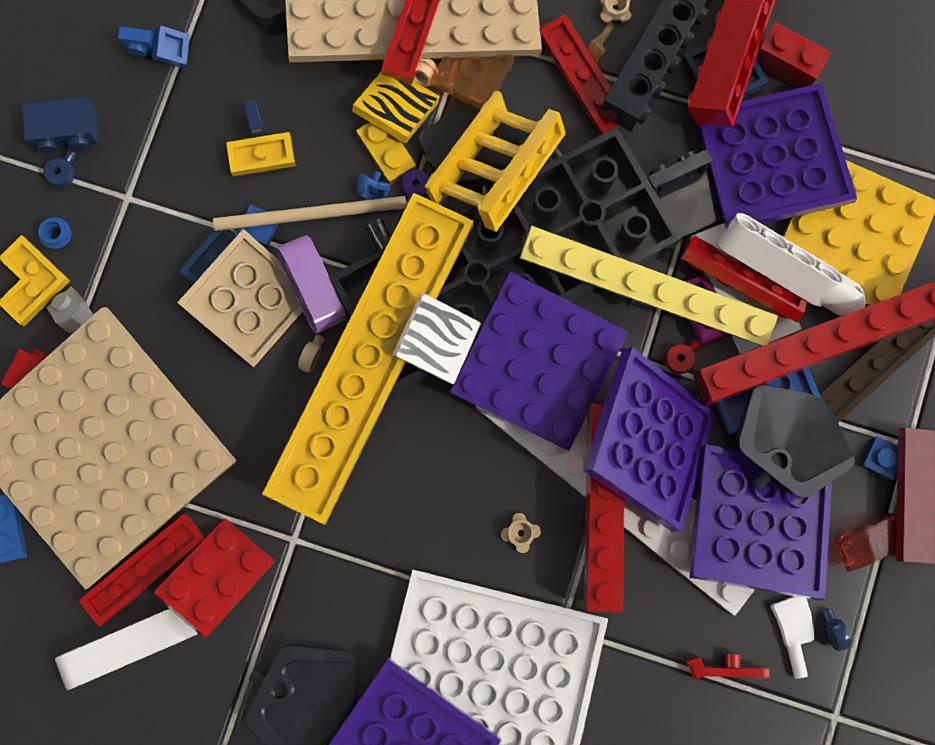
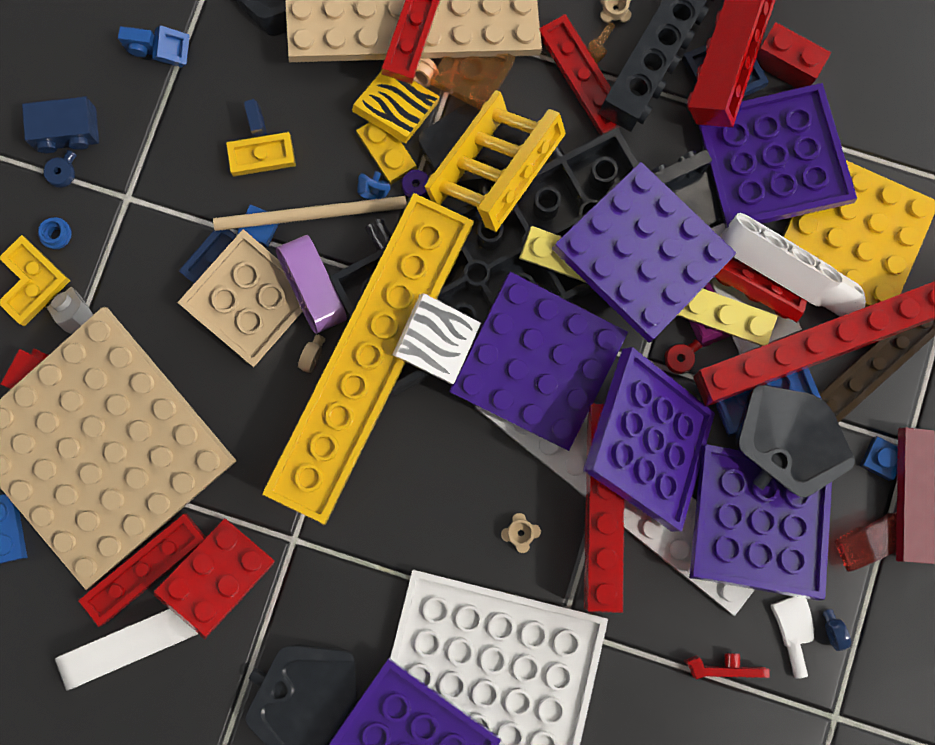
none -> dark purple plate [552,162,736,343]

